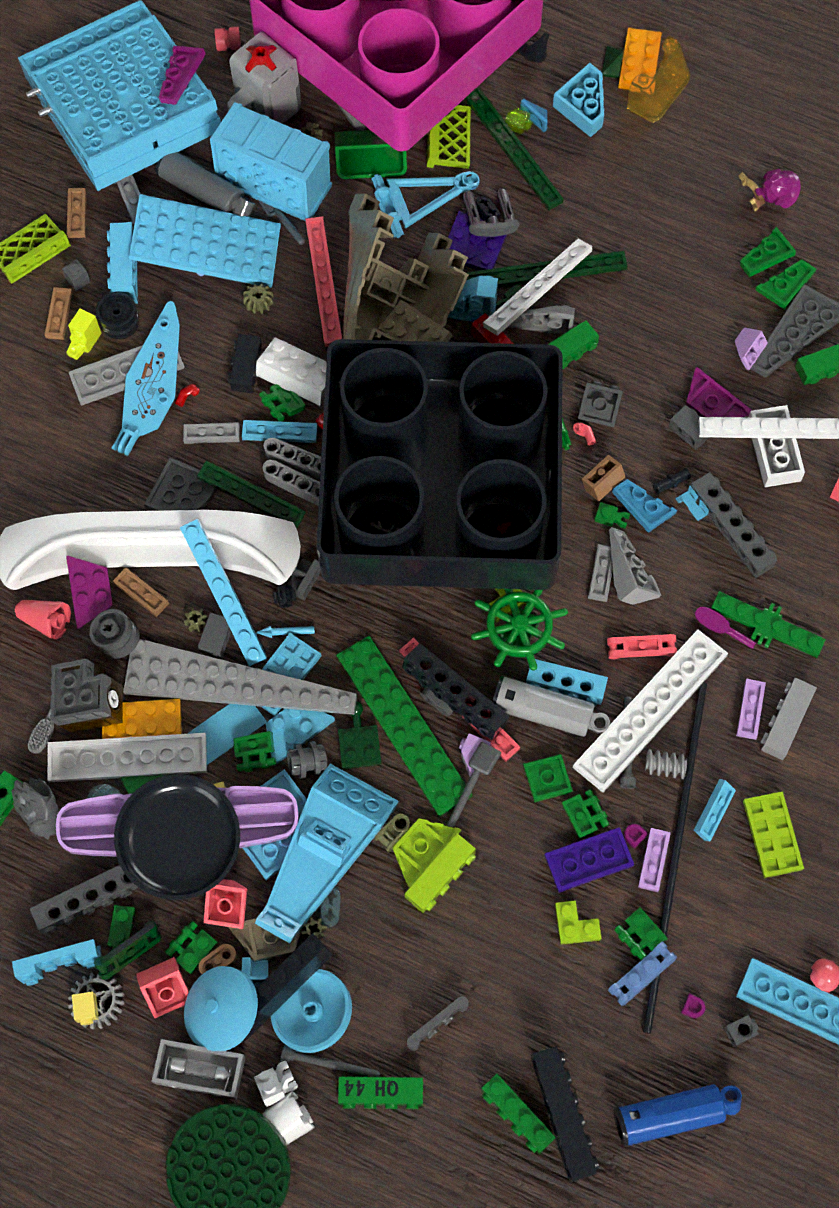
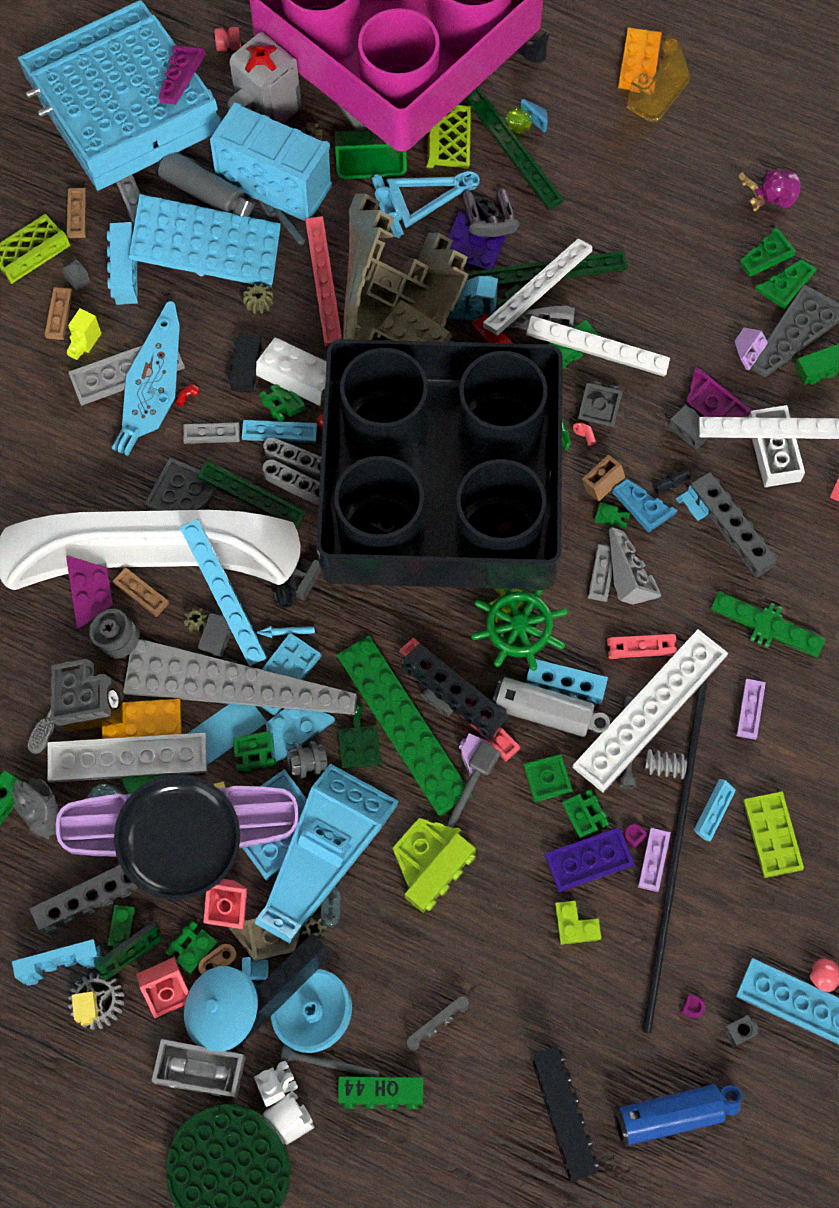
coral cone [15,600,71,640] -> none
black wheel [96,292,140,339] -> none
olive piece [374,814,410,852] -> none
green brick [481,1074,556,1154] -> none
medium azure brick [553,63,604,137] -> none
dark green slope [602,46,624,79] -> none
medium blue plate [608,942,677,1006] -> none
green plate [614,908,668,960] -> none
magenta piece [695,607,756,649] -> none
light grey brick [760,678,817,761] -> none
none -> white plate [526,316,670,377]

